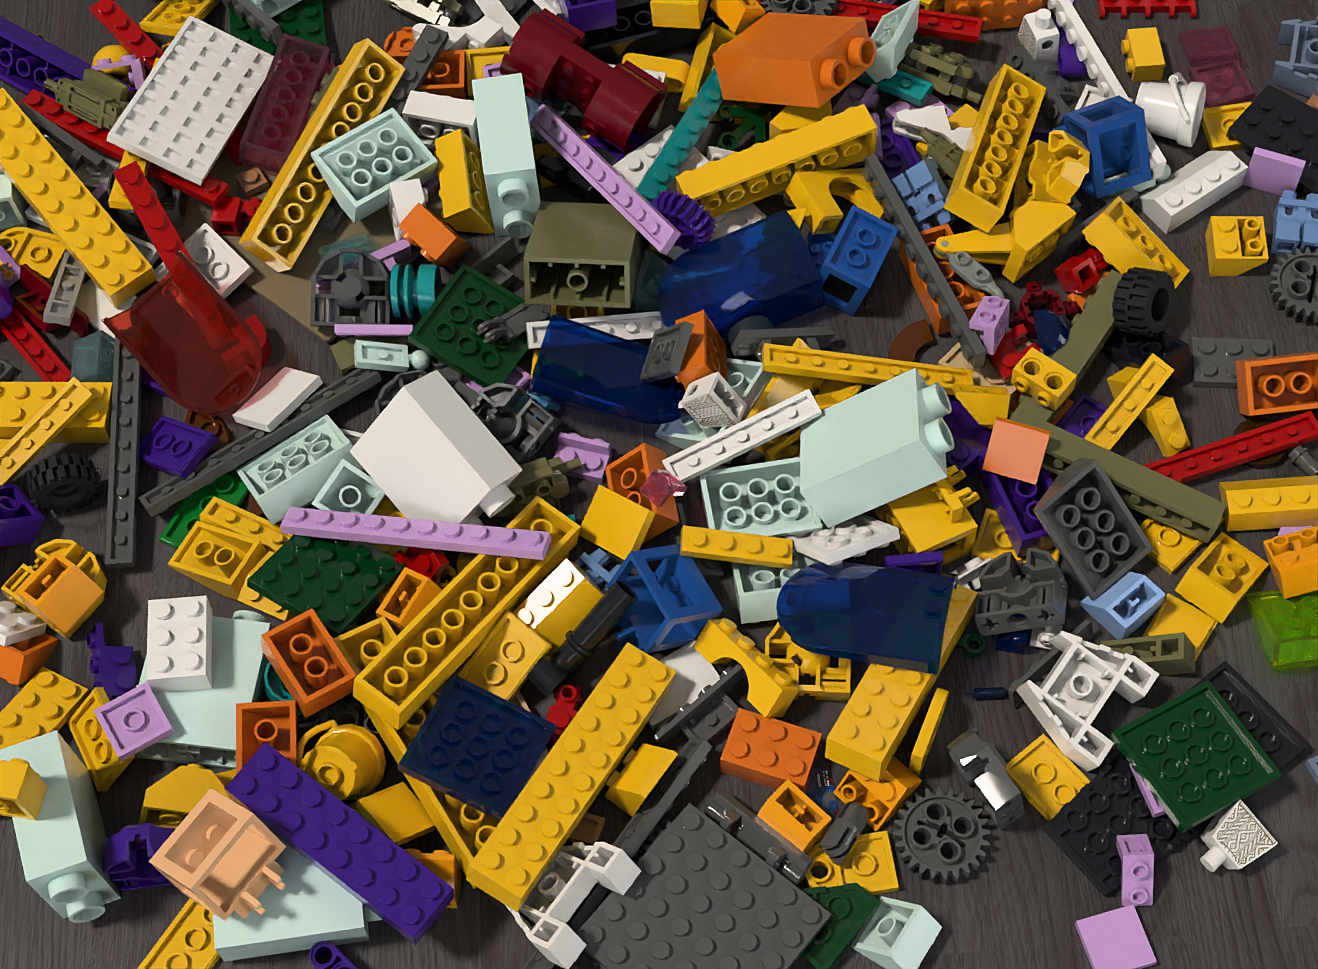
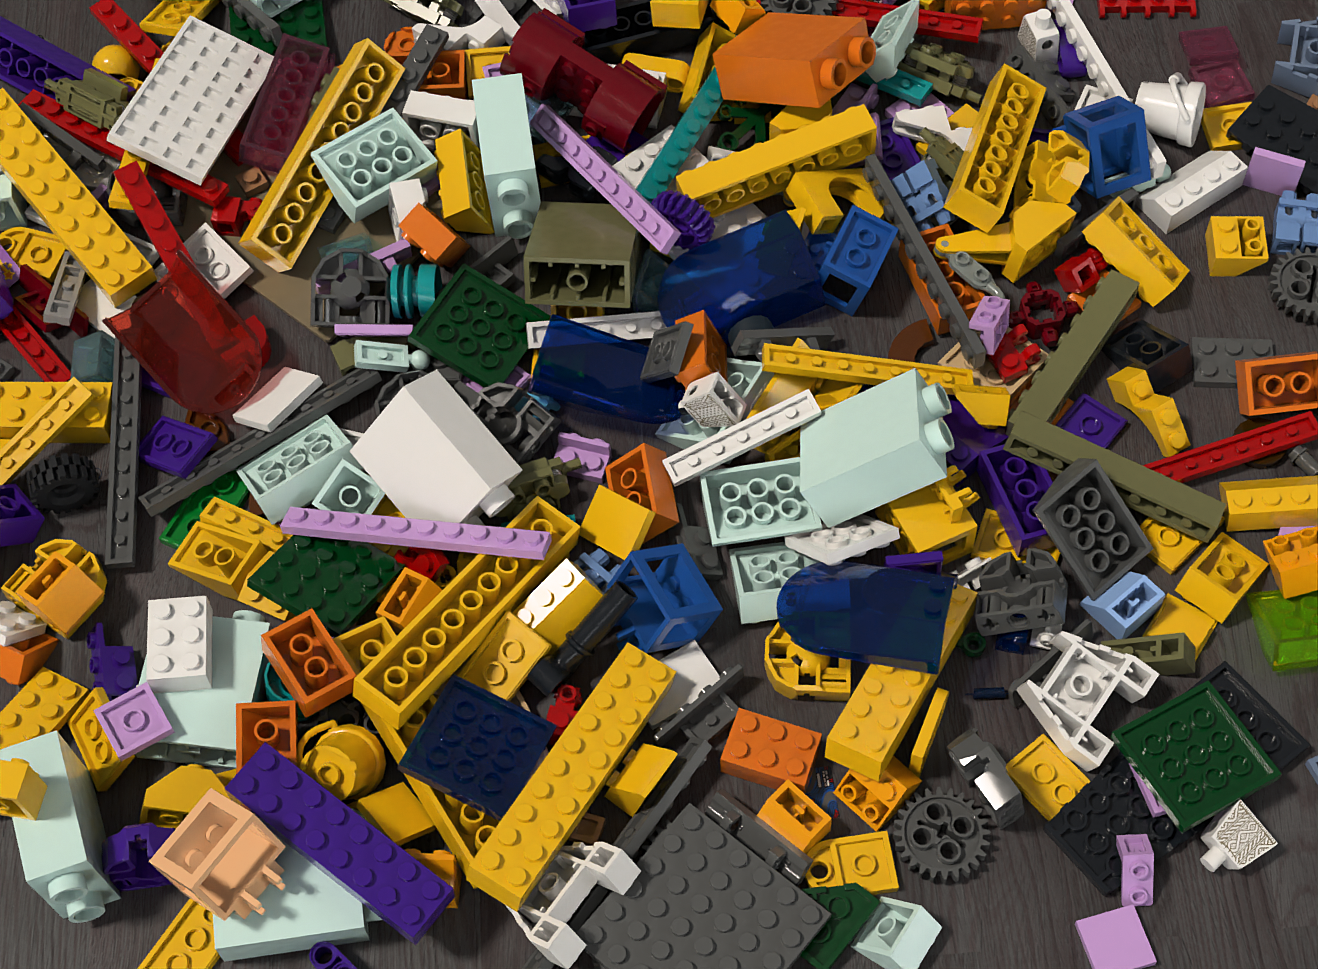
lavender bracket [91,54,147,89] -> none
dark grey arm [476,302,548,344] -> none
clear pink bracket [640,469,688,507] -> none
yellow plate [680,525,793,569] -> none
yellow arch [693,618,800,718] -> none
dark grey arm [819,802,868,865] -> none
orange tile [982,416,1051,485] -> none
yellow brick [1011,347,1077,411] -> none
clear blue brick [1034,309,1070,356] -> none
yellow plate [1084,353,1174,450] -> none
black tyre [1112,267,1176,337] -> none
yellow brick [1121,27,1165,83] -> none

